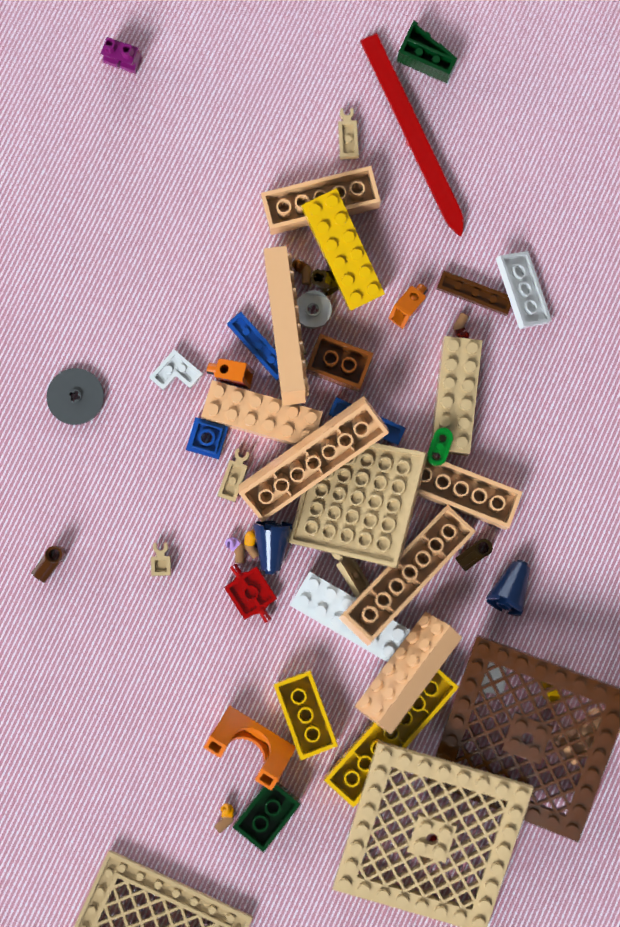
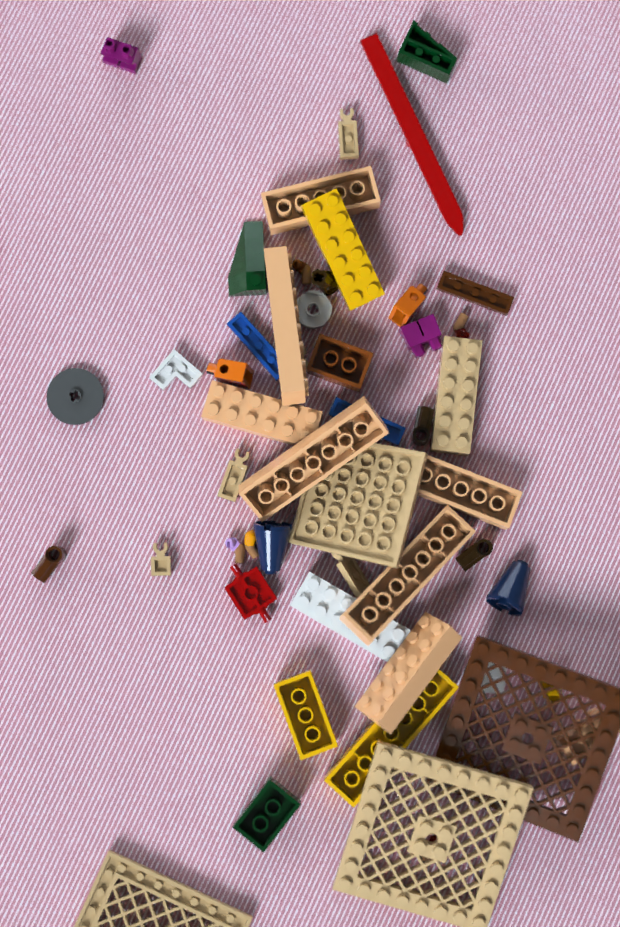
blue piece [186,417,229,460] -> none
orange arch [203,705,296,790] -> none
arm [214,803,234,833] -> none
green plate [427,428,453,466] -> none
white plate [496,251,552,329] -> none
none -> dark green wedge [228,221,267,297]
none -> magenta hips [399,314,442,358]
none -> dark brown piece [412,406,434,446]

